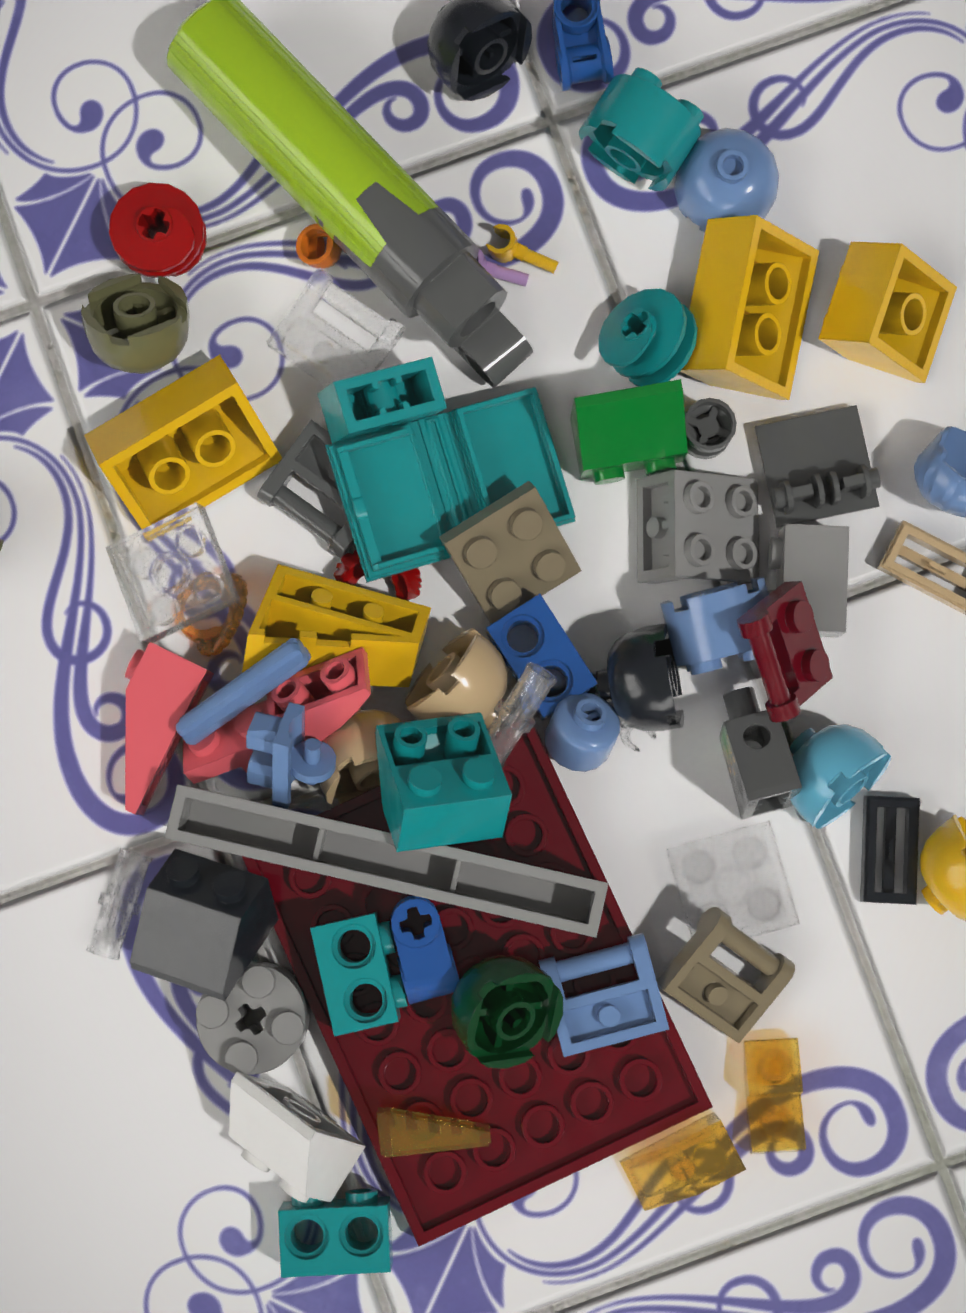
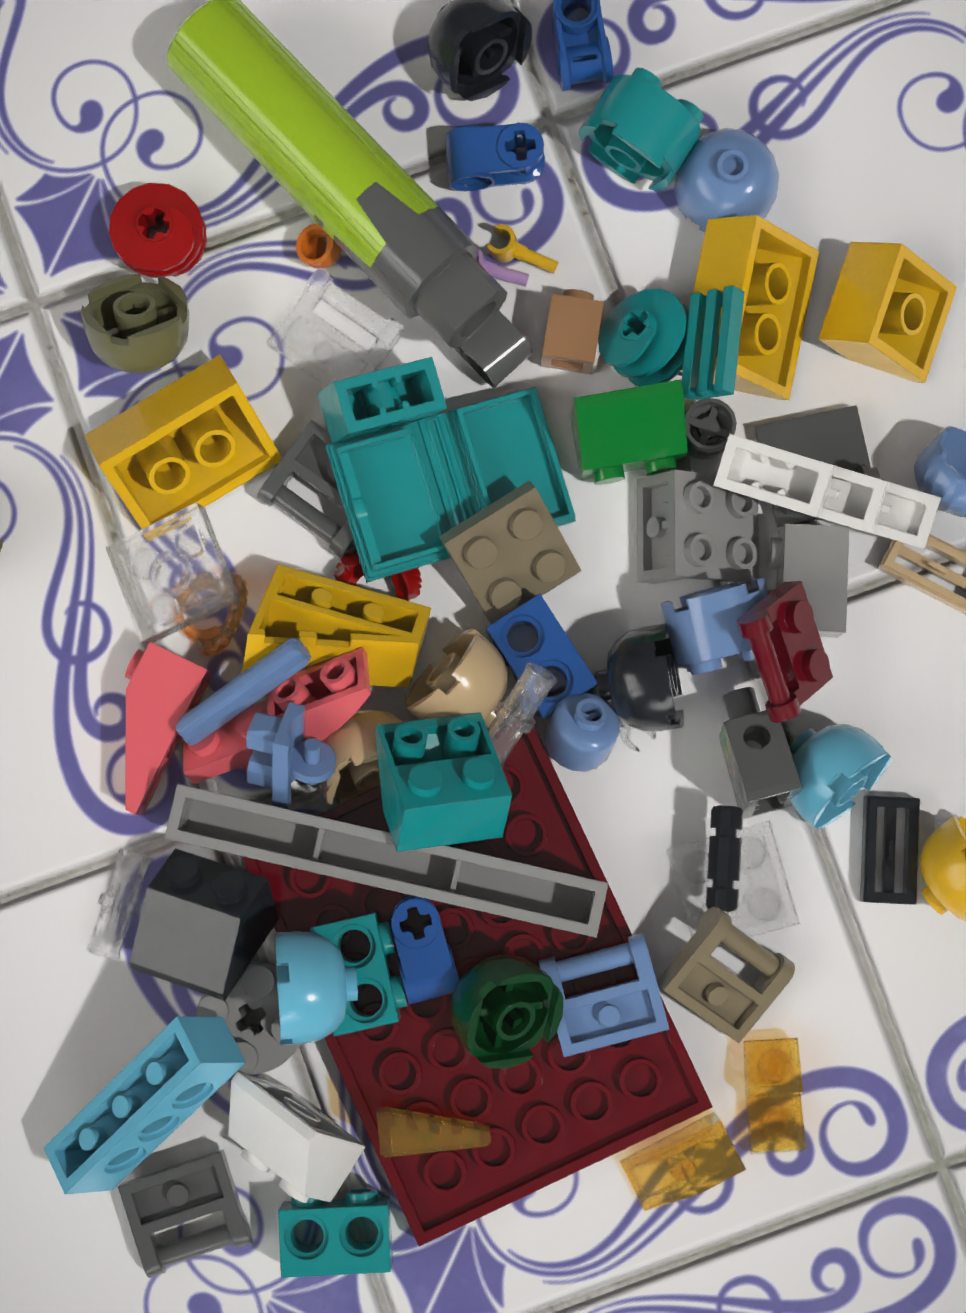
none -> medium azure brick [44,1016,246,1194]
none -> dark grey plate [118,1149,253,1278]
none -> medium azure cylinder [275,931,358,1046]
none -> blue piece [445,122,545,192]
none -> medium nougat brick [541,289,604,375]
none -> teal tile [681,285,744,401]
none -> black axle [706,805,743,912]
none -> white slope [713,434,942,549]

